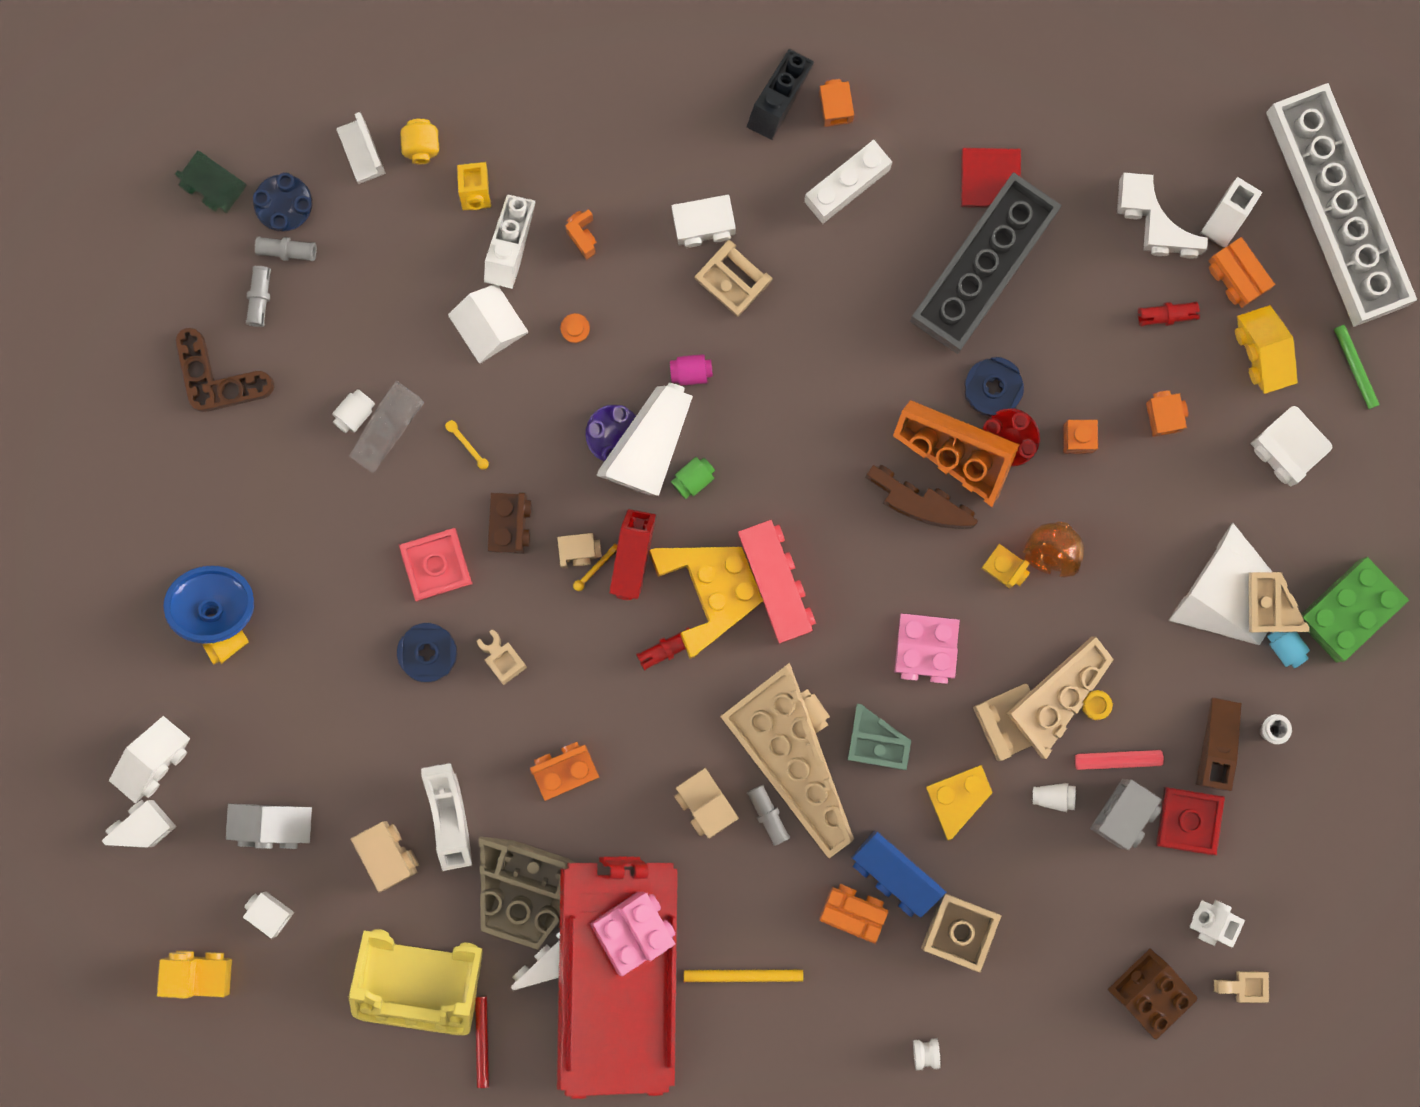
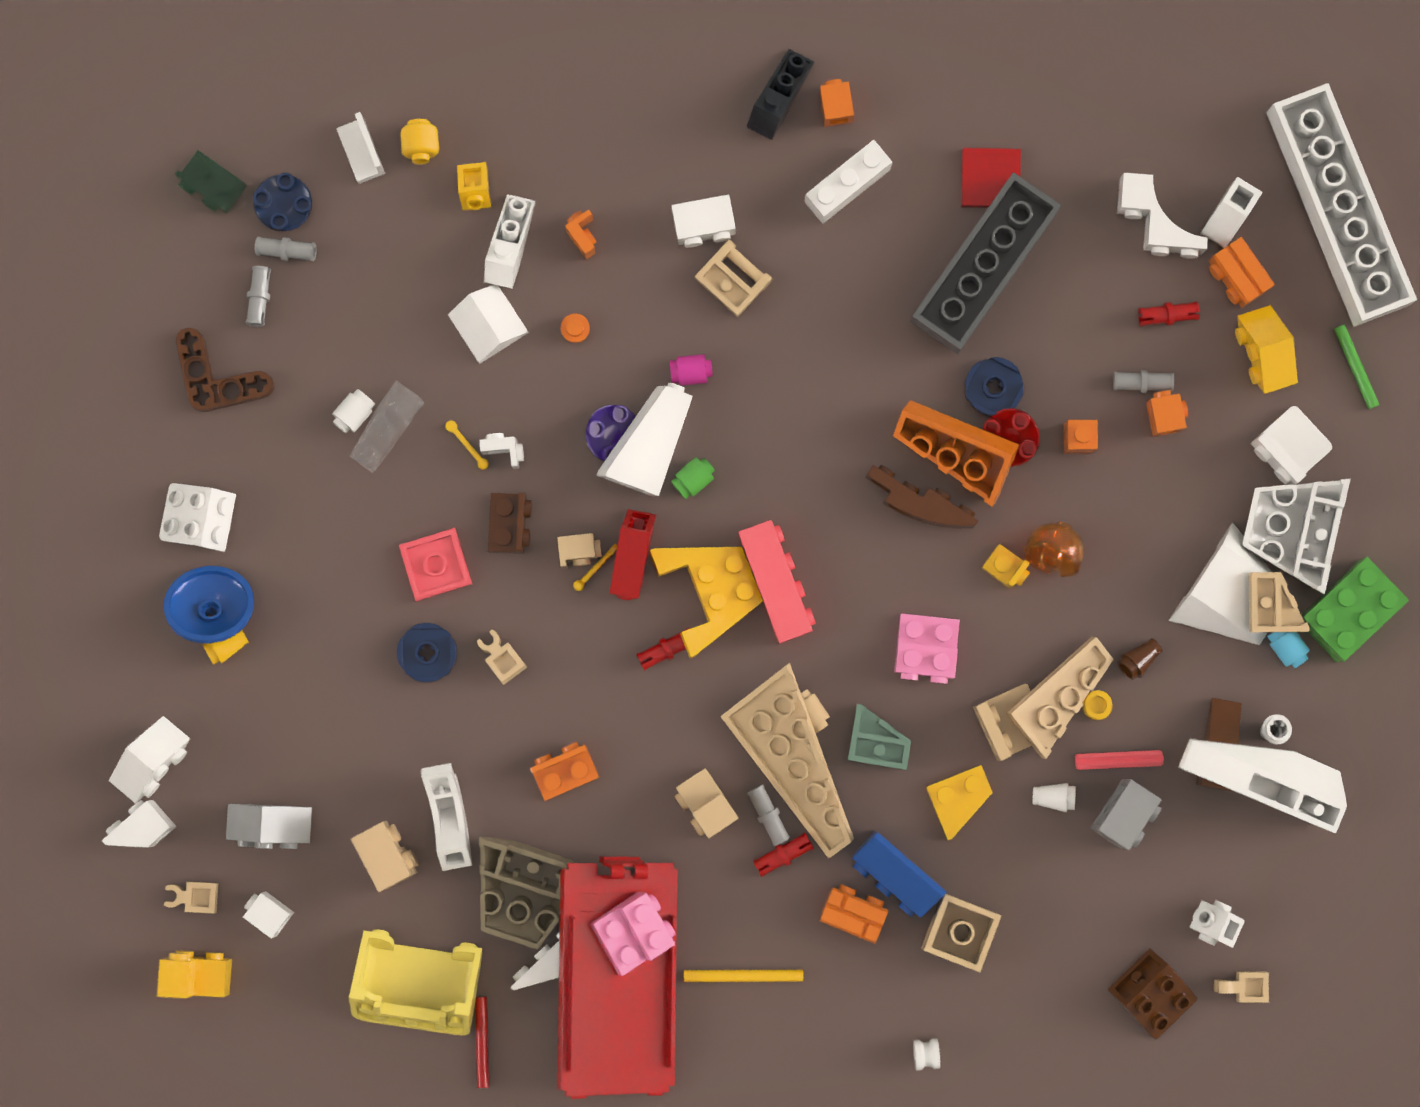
red tile [1156,787,1225,856] -> none
none -> white bracket [159,483,236,552]
none -> tan plate [164,881,219,913]
none -> white bracket [479,433,524,469]
none -> red pin [753,833,814,877]
none -> light grey pin [1113,370,1174,393]
none -> reddish brown cone [1118,638,1163,680]
none -> white wedge [1178,739,1347,834]
none -> white wedge [1242,479,1350,594]

